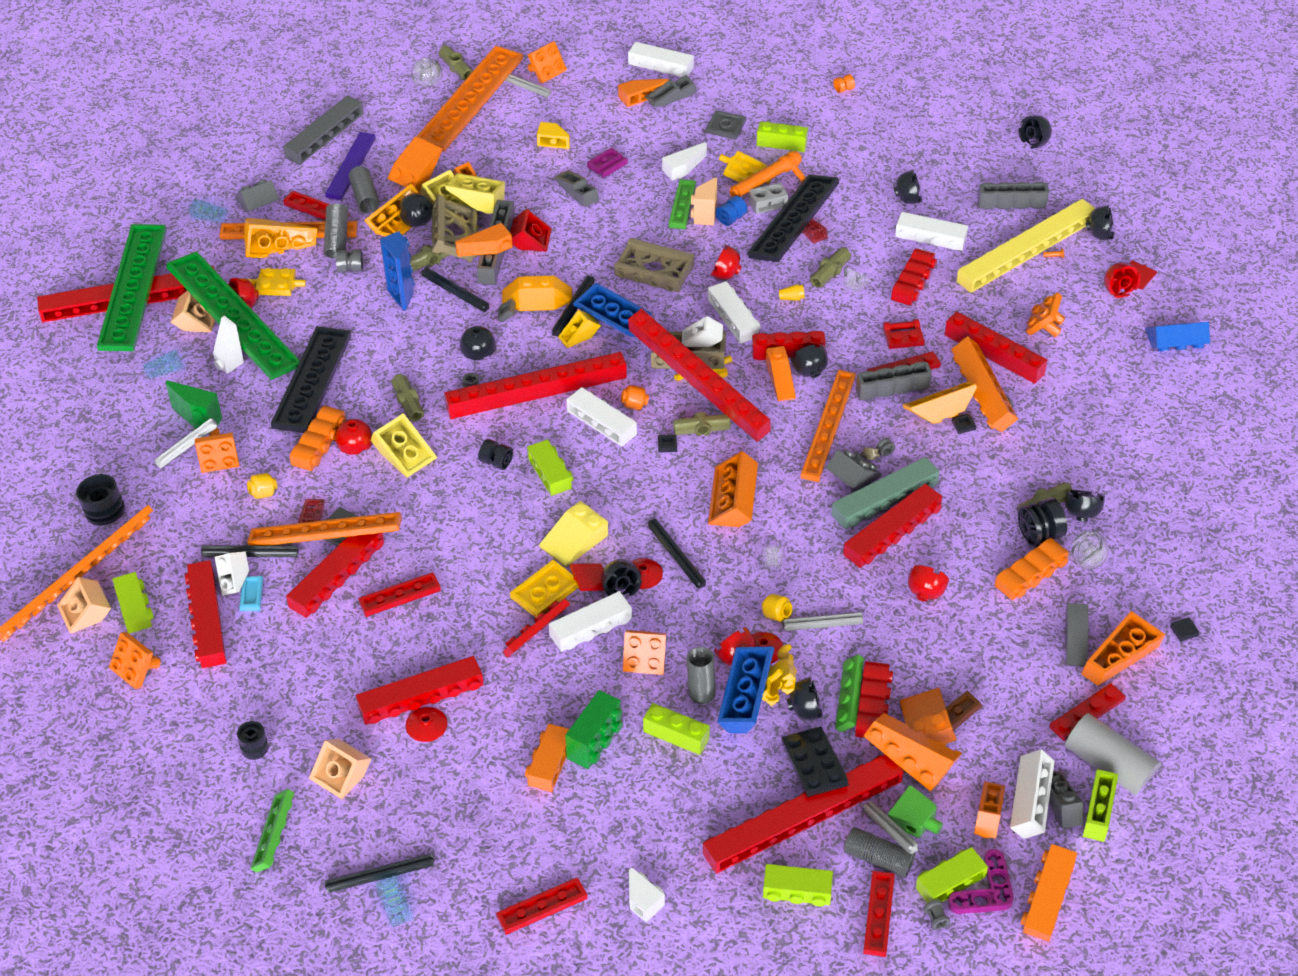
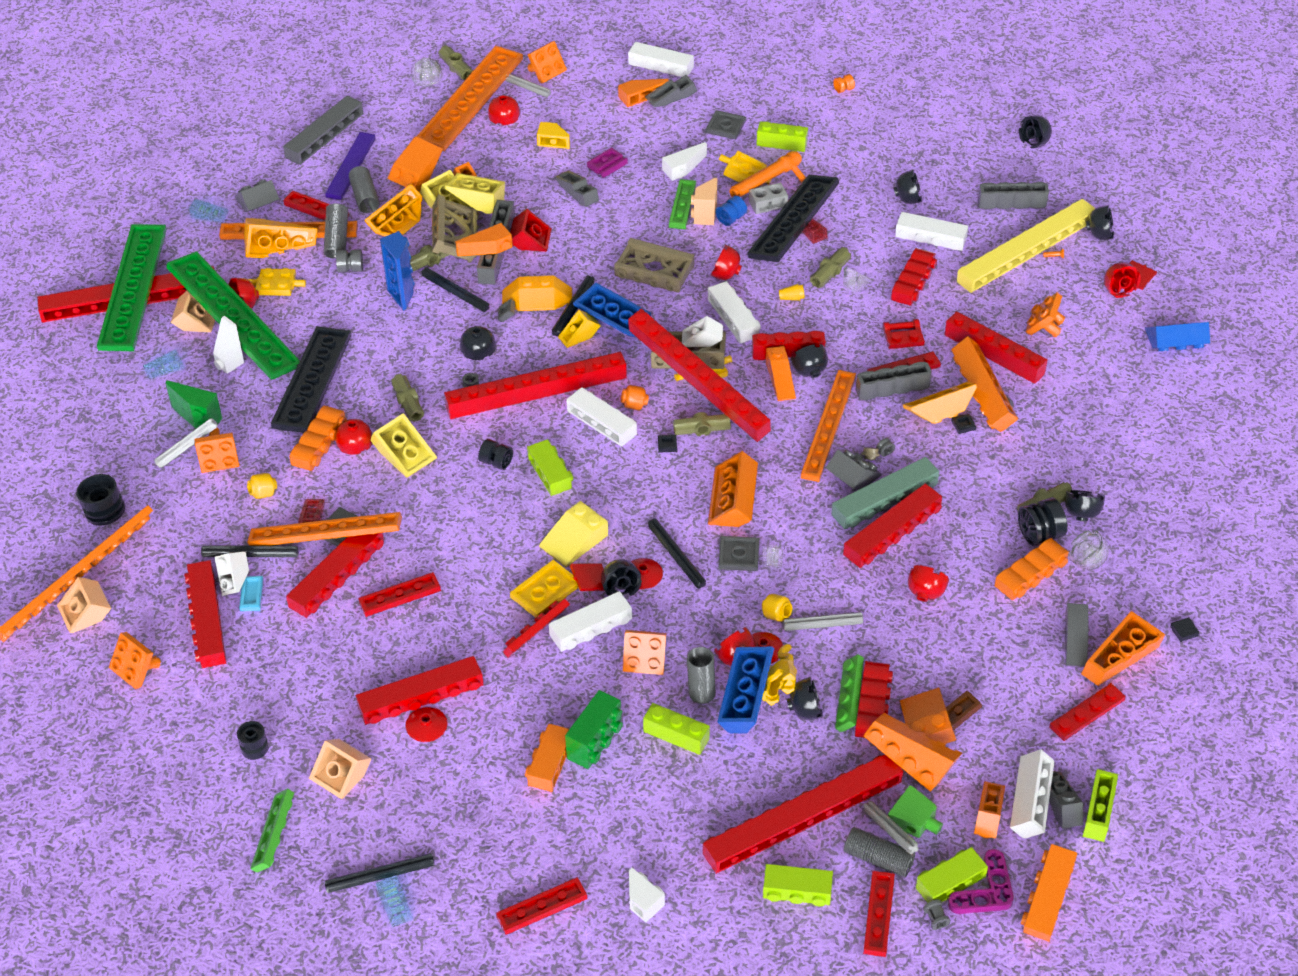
lime brick [112,572,154,634] -> none
black cylinder [399,193,433,227] -> none
black plate [781,726,849,797] -> none
light grey brick [1065,713,1161,796] -> none
none -> cylinder [488,95,520,125]
none -> dark grey tile [718,536,760,571]

